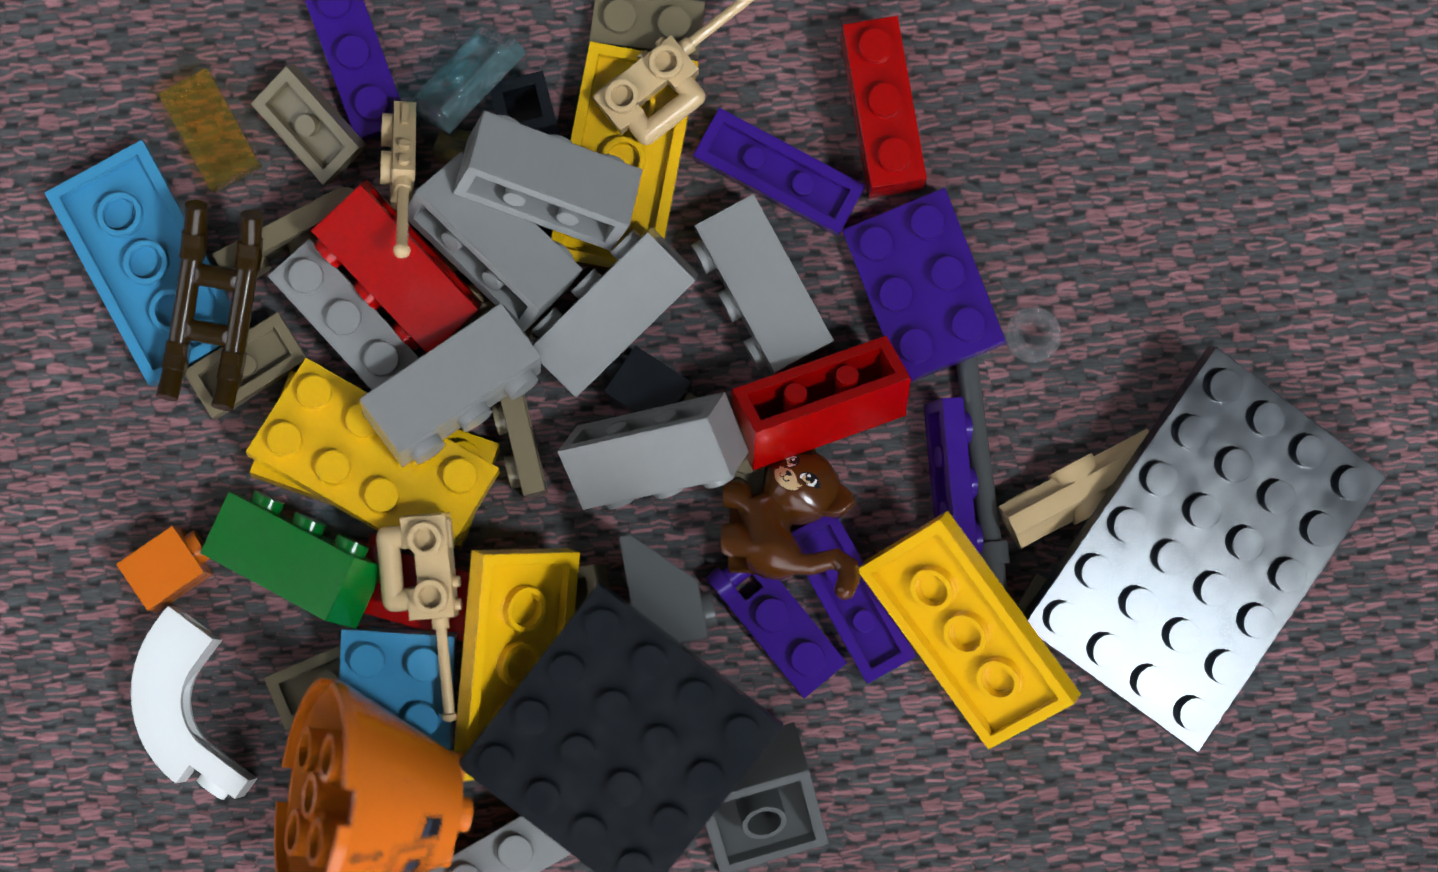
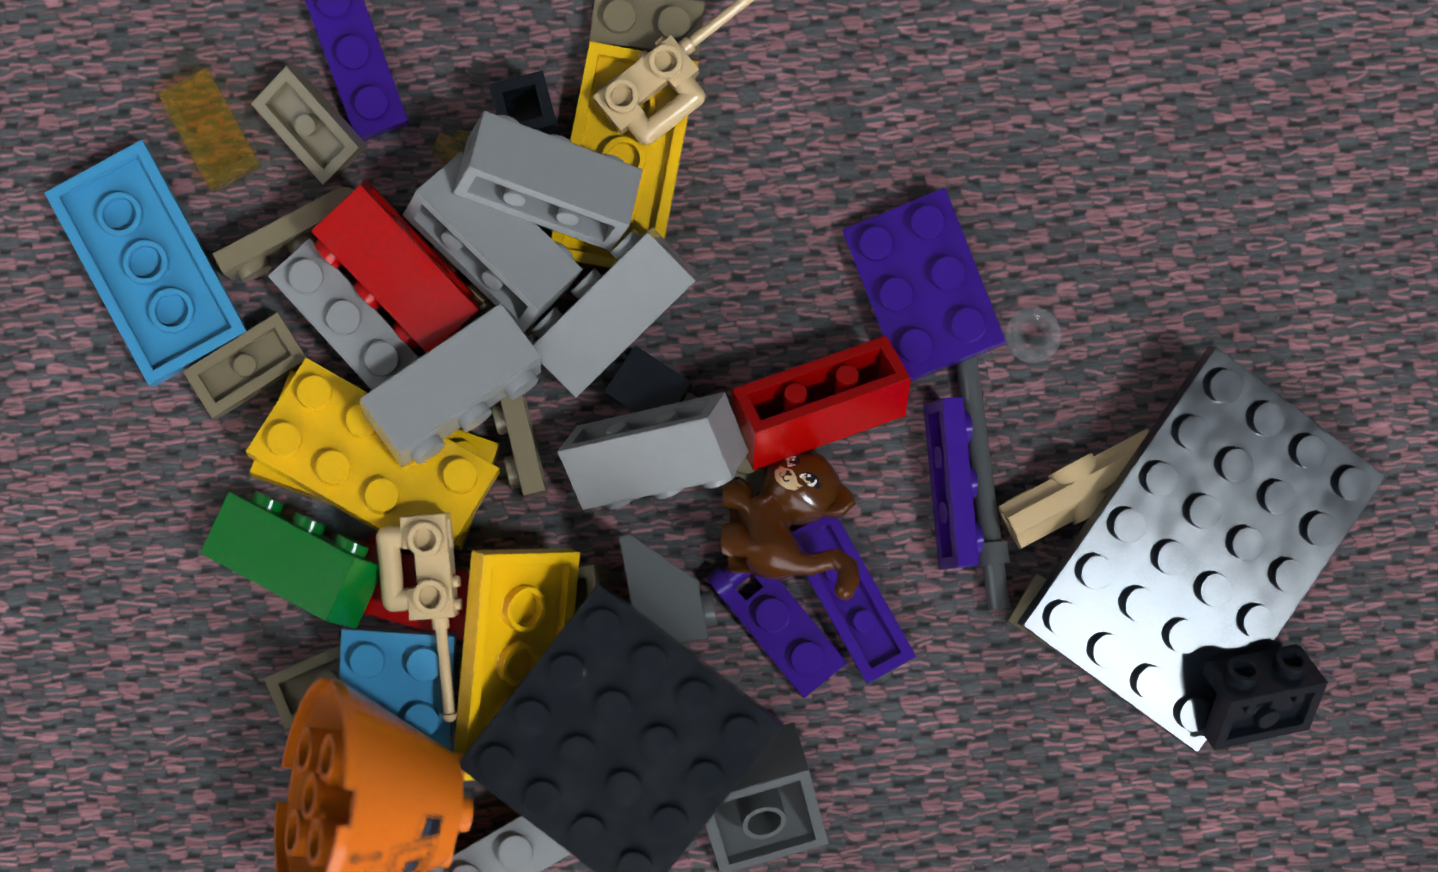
orange brick [116,526,214,612] -> none
white arch [131,606,258,800] -> none
dark brown piece [156,200,263,411] -> none
tan piece [380,101,416,258] -> none
clear light blue tile [409,26,527,134] -> none
light grey brick [690,194,834,375] -> none
dark purple plate [693,107,865,237] -> none
red brick [840,15,927,199] -> none
yellow plate [859,511,1081,750] -> none
none -> black bracket [1202,644,1328,750]

